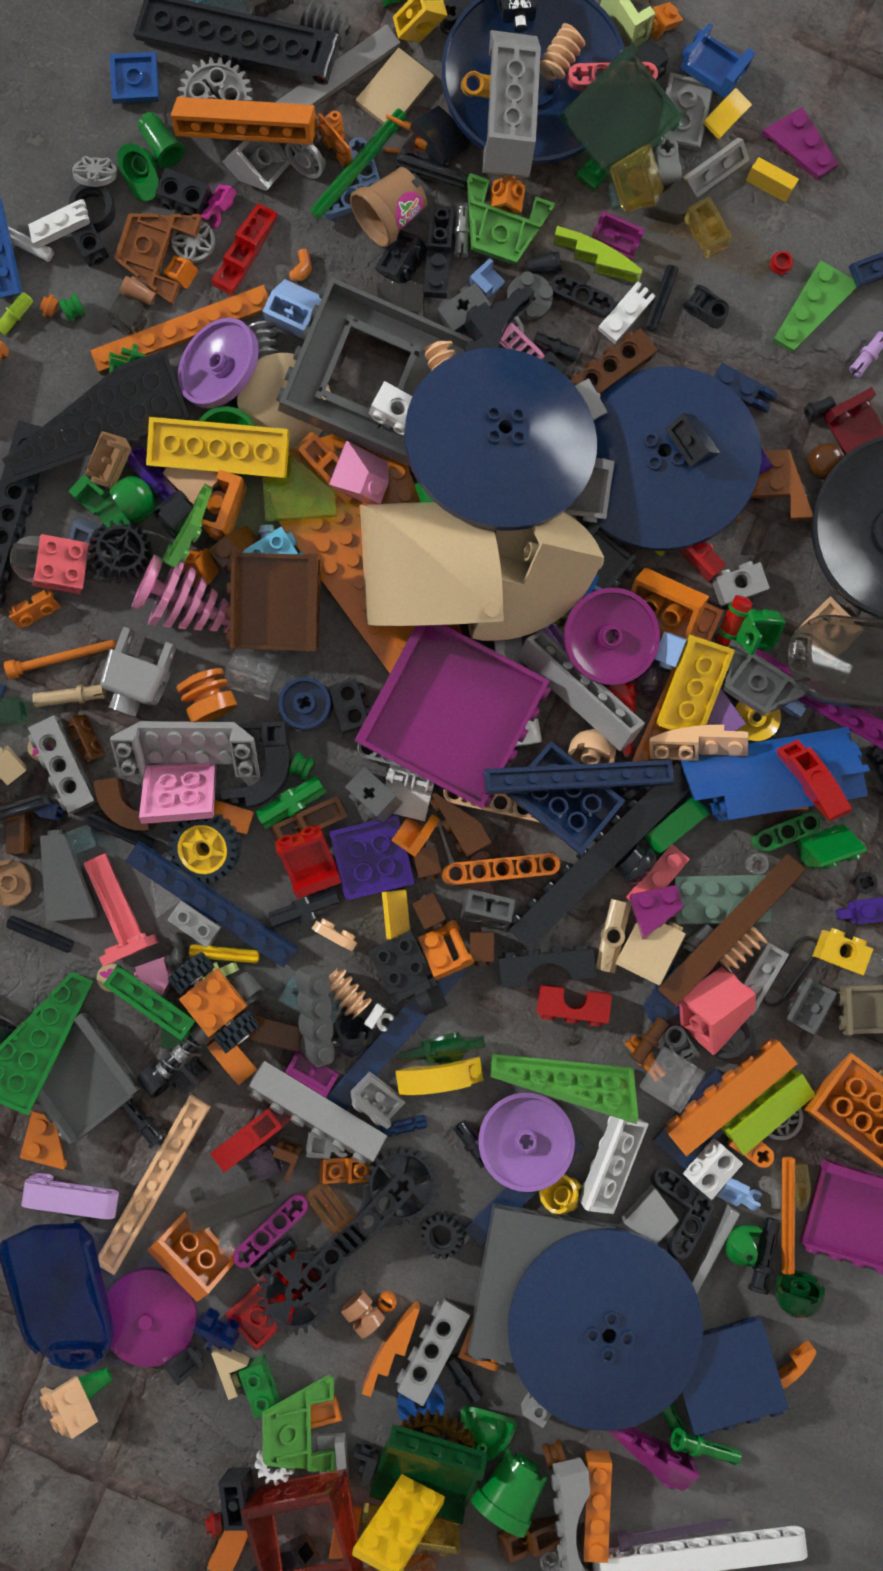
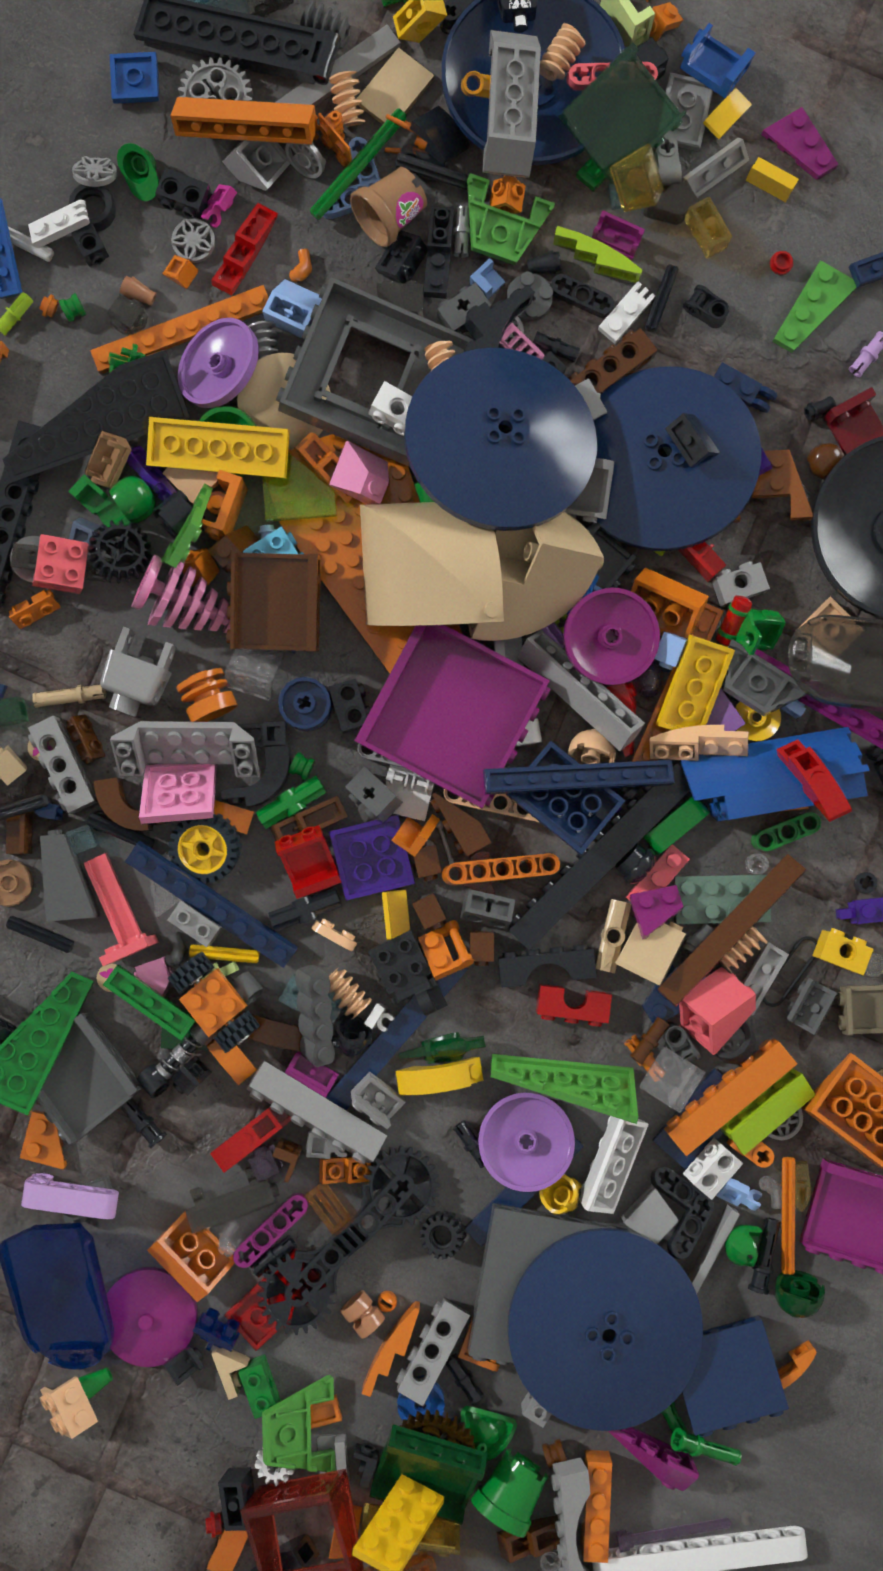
orange piece [4,639,117,680] -> none
light nougat tile [94,1095,211,1275] -> none
dark orange wing [114,213,203,305] -> none
green plant [137,112,185,168] -> none
dark blue axle [380,1115,427,1137] -> none
green slope [794,824,868,870] -> none
none -> light nougat piece [329,71,365,127]

